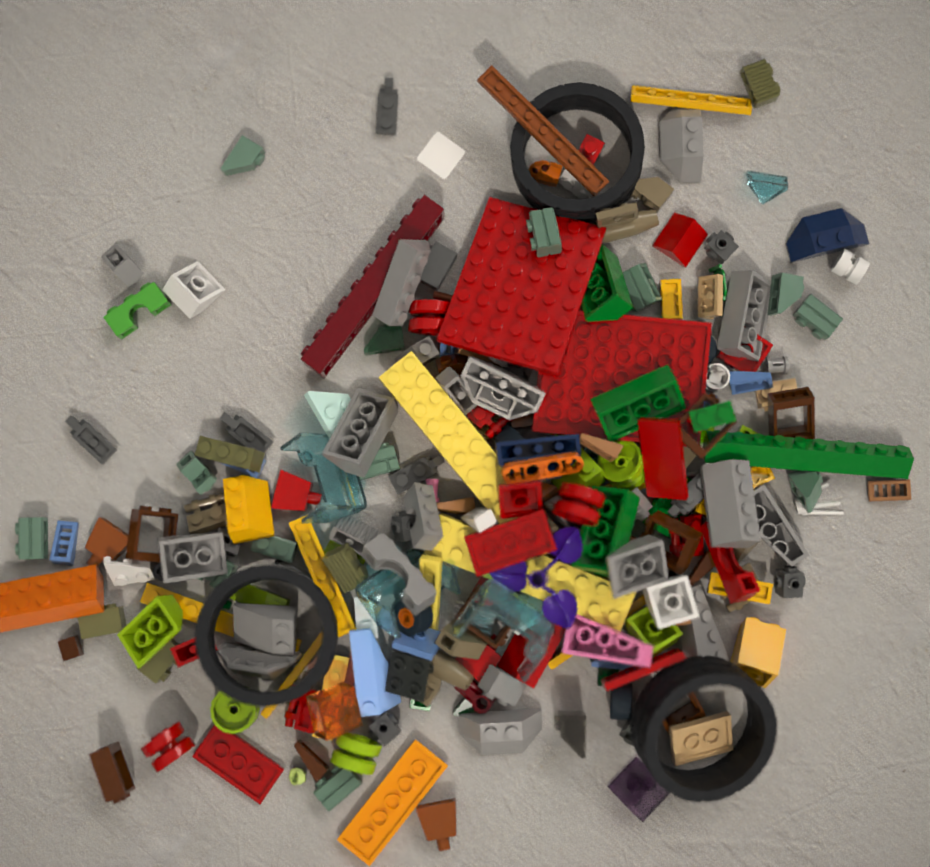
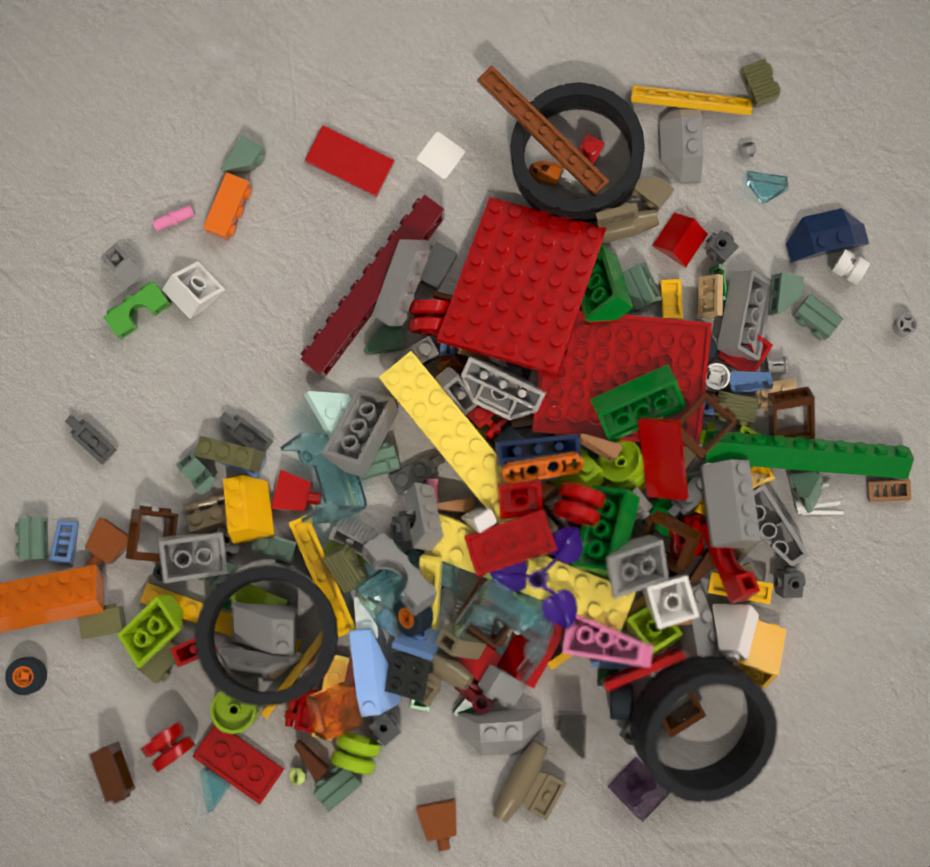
reddish brown slope [58,635,84,661] -> none
white wing [104,557,155,586] -> none
light orange plate [337,739,448,866] -> none
dark grey hinge [376,78,399,136] -> none
sand green brick [526,207,562,257] -> none
tan plate [669,711,733,766] -> none
green plate [688,400,736,433] -> none
none -> black wheel [5,657,47,695]
none -> bright pink pin [152,205,195,232]
none -> clear light blue slope [200,767,231,812]
none -> orange brick [203,172,253,241]
none -> red tile [305,125,395,197]
none -> dark tan plate [492,740,567,823]
none -> white slope [712,604,759,662]
none -> olive brick [713,391,759,427]
none -> light grey hinge [739,142,756,159]
none -> light grey wheel [893,314,918,337]

